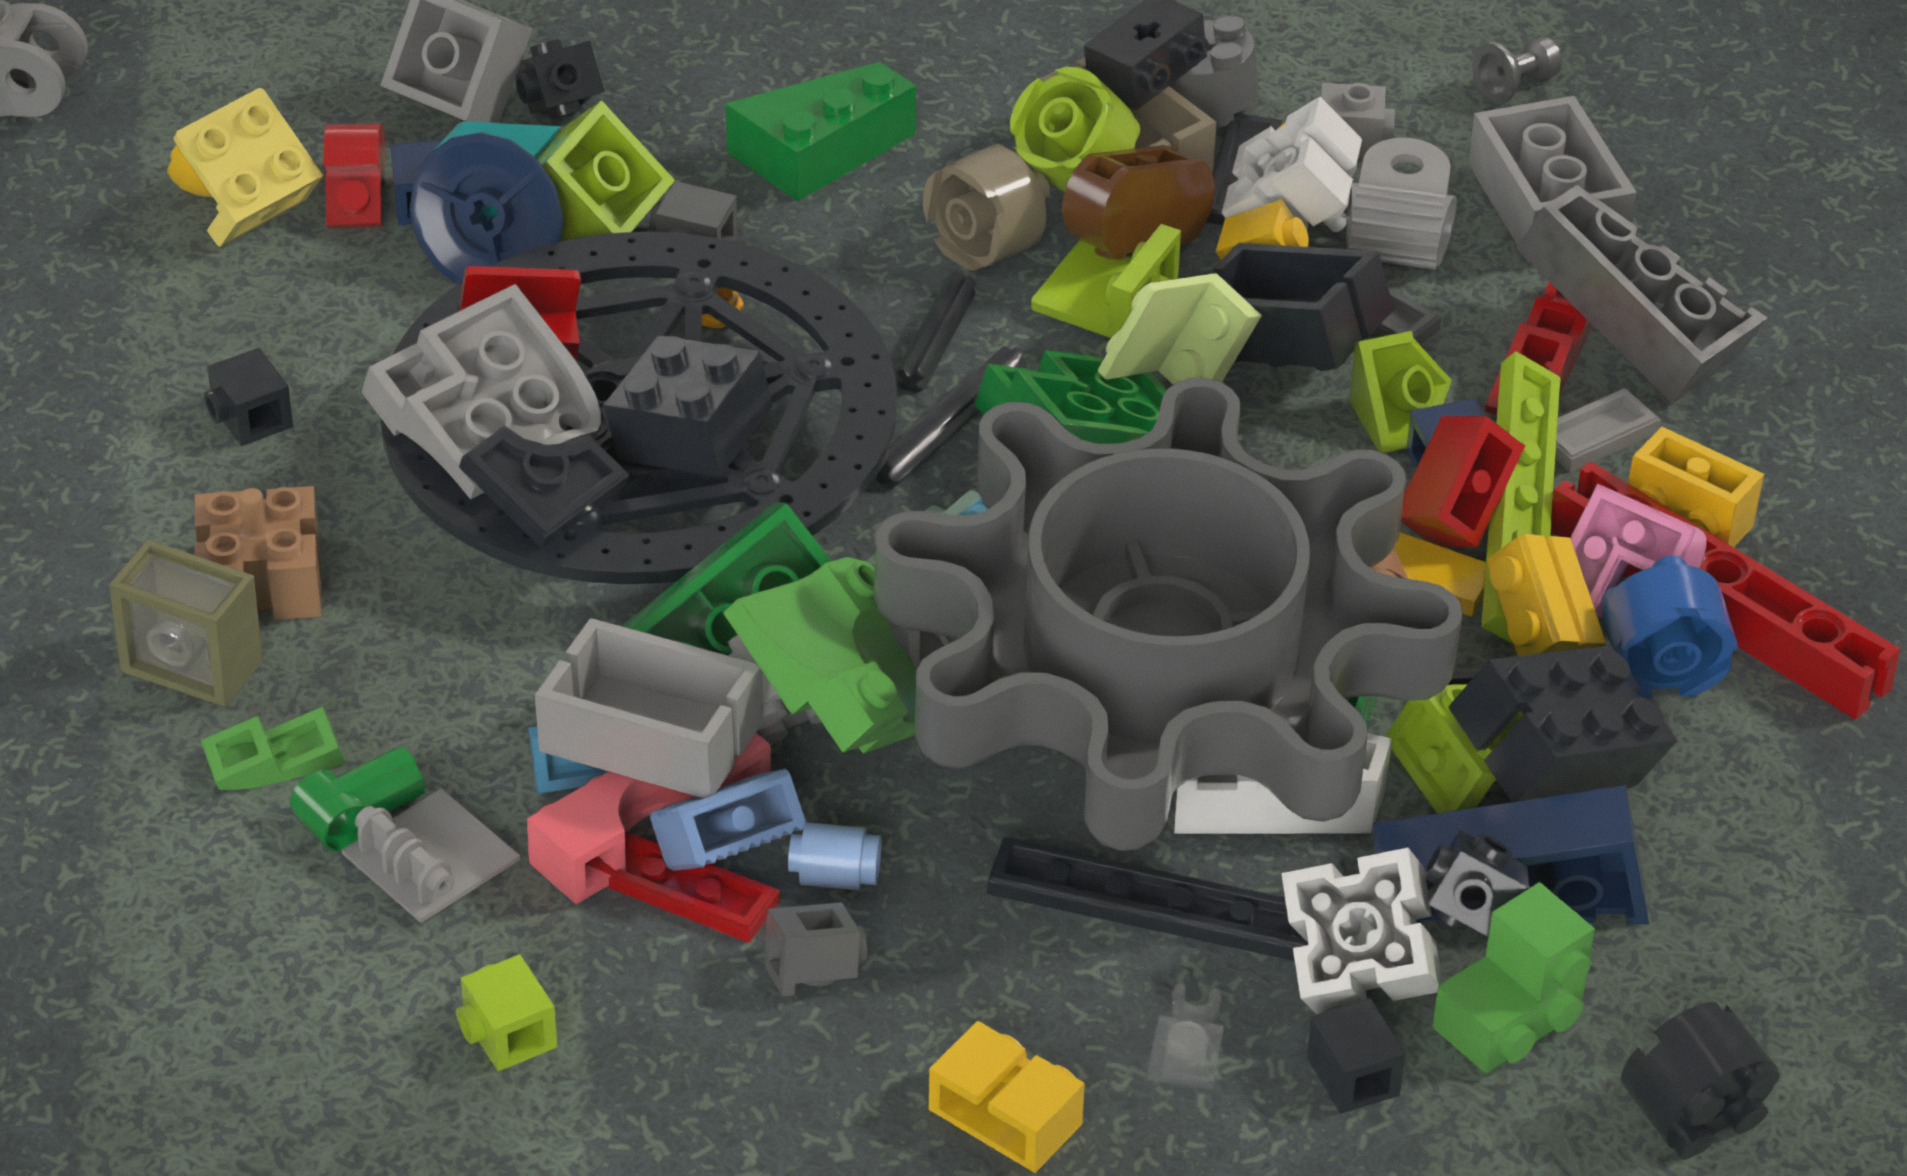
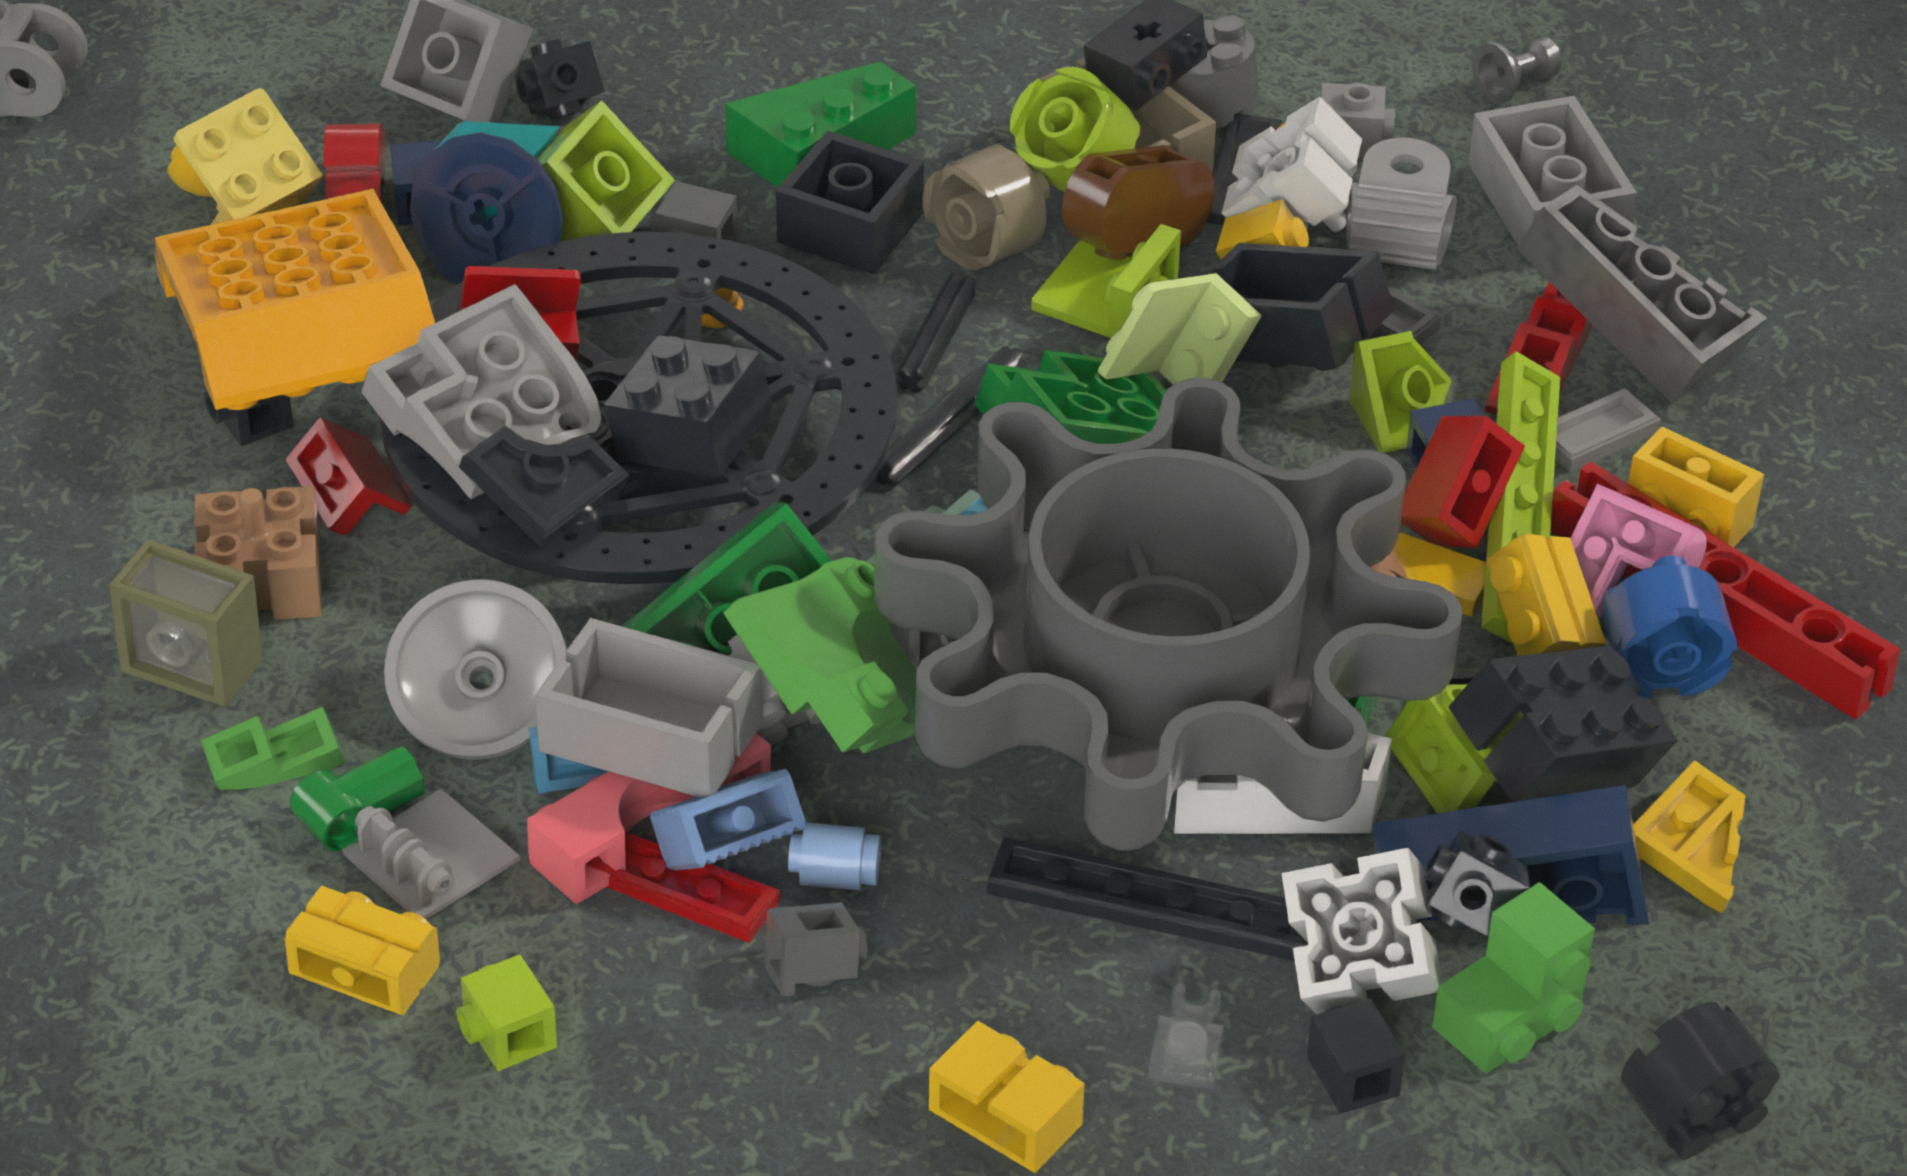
none -> light orange slope [155,189,435,410]
none -> yellow brick [284,885,440,1015]
none -> red panel [285,417,412,535]
none -> light grey dish [384,579,567,760]
none -> black brick [776,131,924,274]
none -> yellow wing [1633,760,1746,913]

